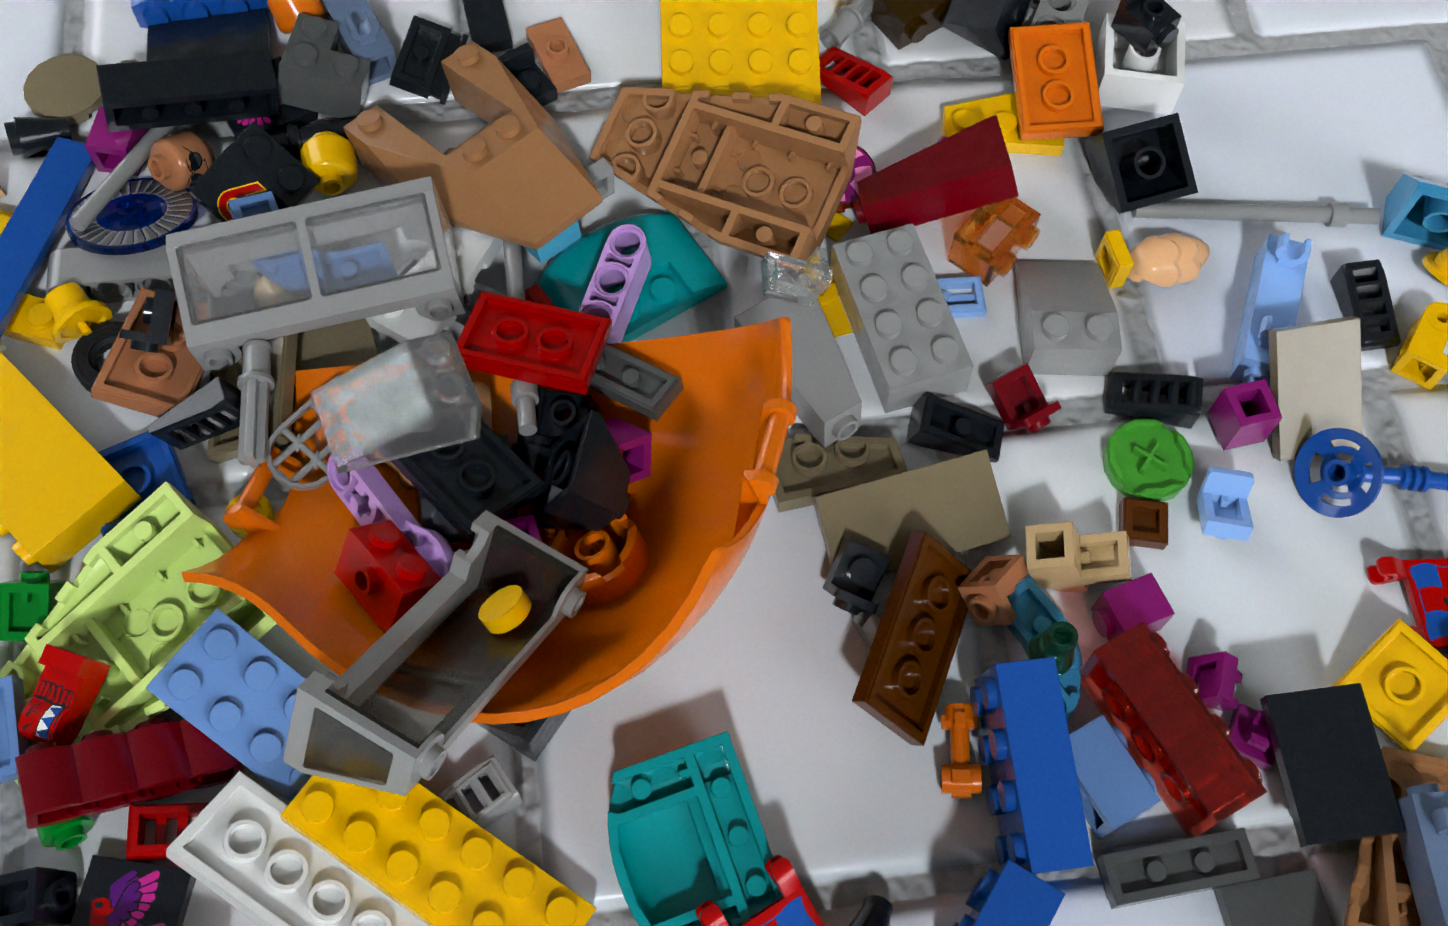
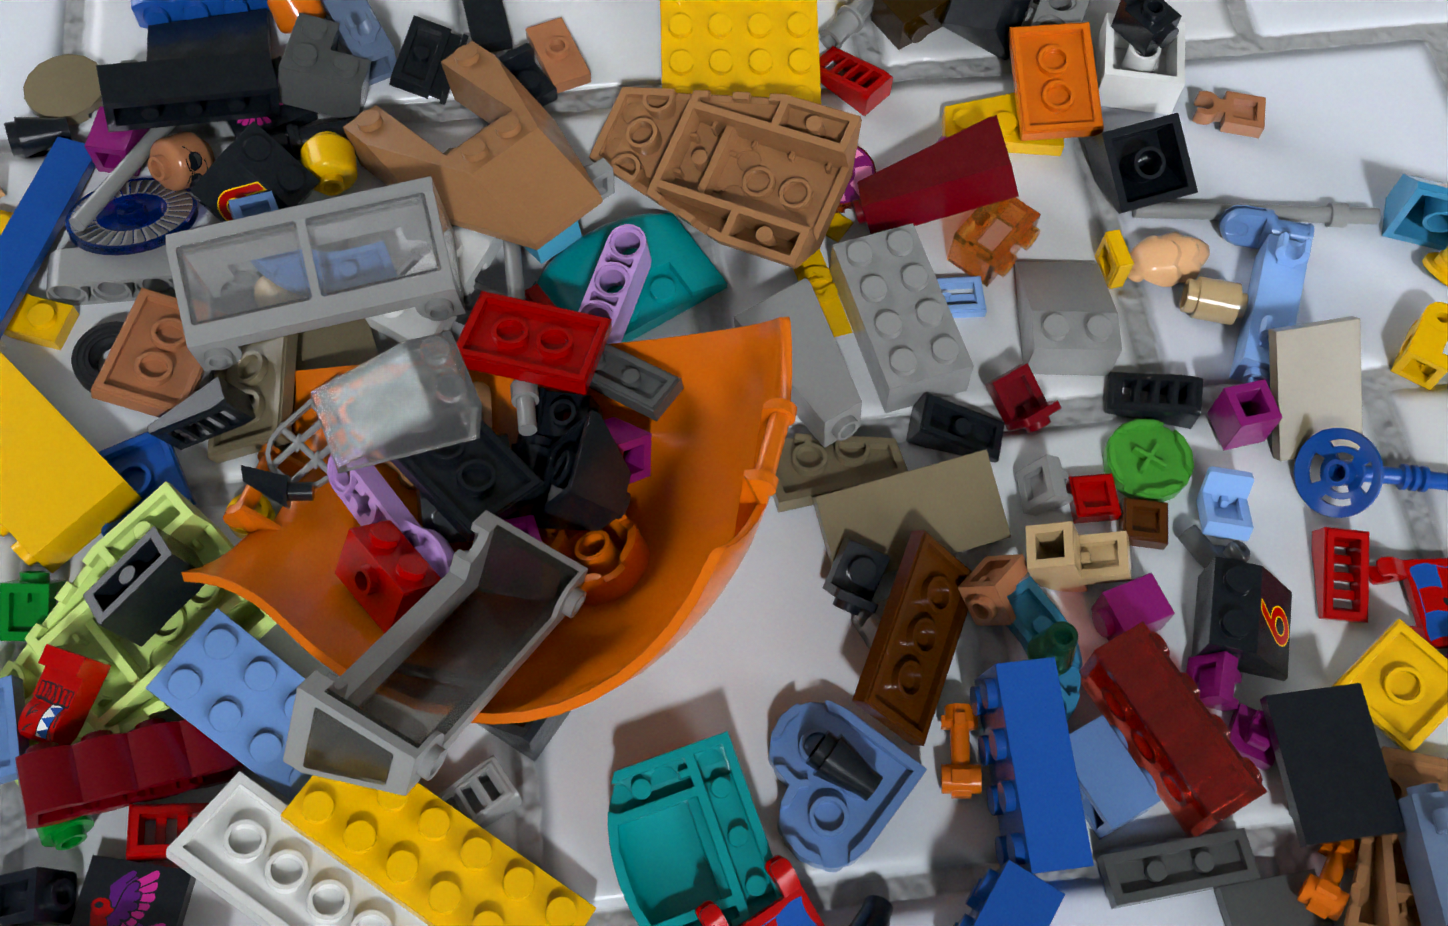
yellow piece [44,282,112,343] -> none
black bracket [119,288,178,353] -> none
light grey axle [237,340,275,468] -> none
yellow tile [478,585,532,634] -> none
clear bracket [760,247,832,307] -> none
black slope [1330,259,1401,351] -> none
none -> black brick [83,526,205,647]
none -> black bar [241,465,315,509]
none -> medium blue plate [768,700,927,873]
none -> black cone [805,730,883,801]
none -> light grey tile [1015,455,1073,516]
none -> red tile [1065,473,1122,524]
none -> dark grey arm [1178,525,1250,568]
none -> tan brick [1180,276,1248,325]
none -> black slope [1191,556,1292,681]
none -> nougat plate [1192,91,1266,138]
none -> medium blue arm [1219,204,1314,250]
none -> orange bar [1296,840,1360,921]
none -> red slope [1311,527,1370,623]

